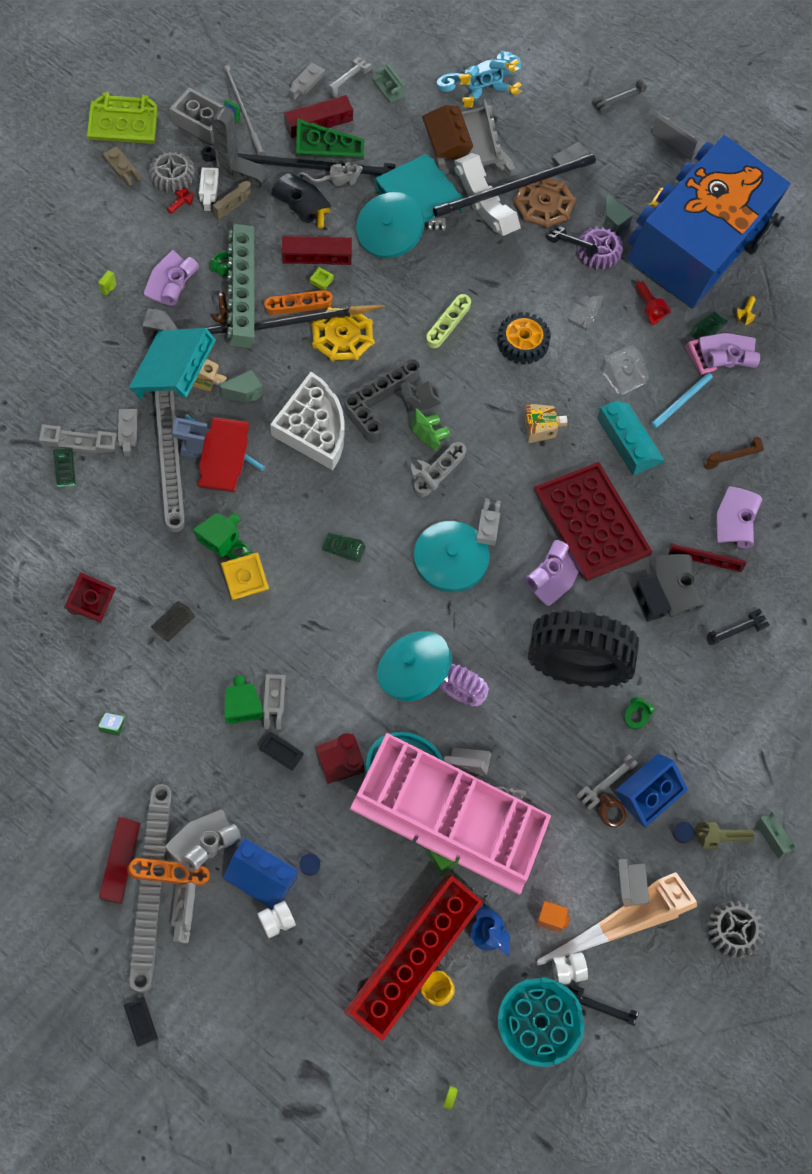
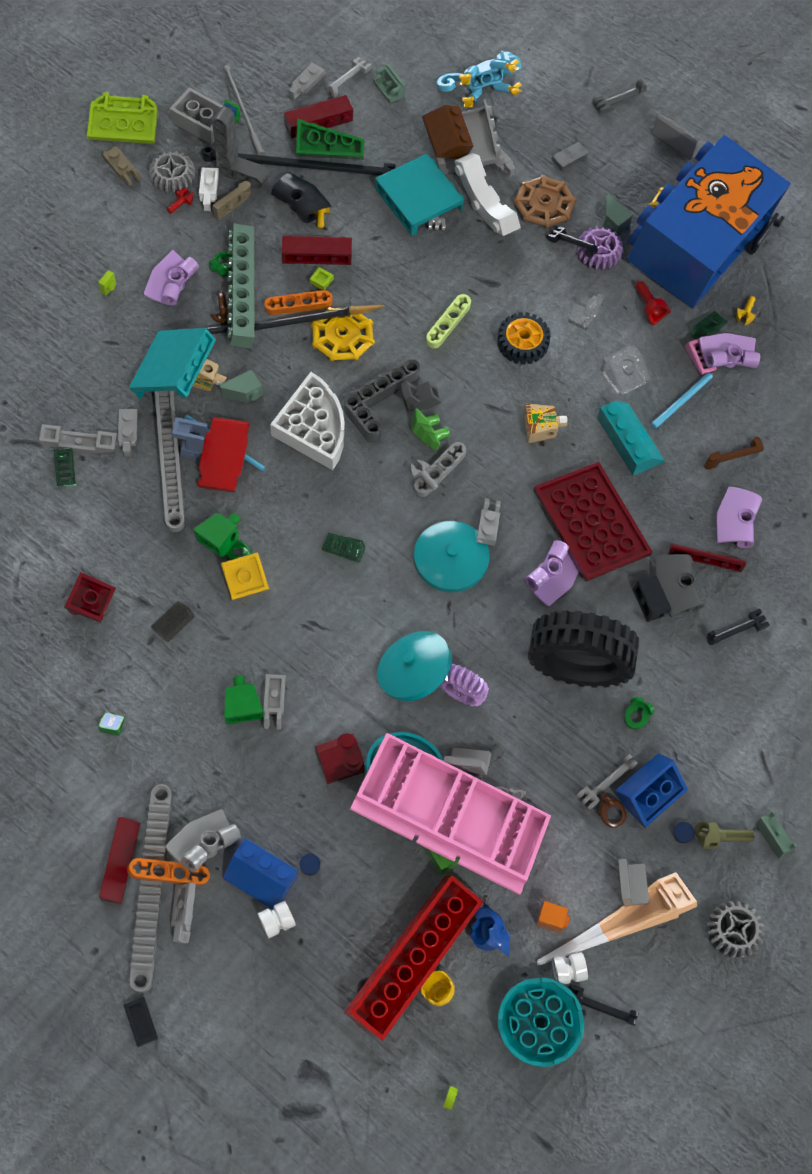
flat silver slope [142,308,178,338] -> none
black tile [259,732,304,771] -> none
light grey animal [299,162,363,186] -> none
teal dish [356,192,424,259] -> none
black piece [433,154,596,218] -> none

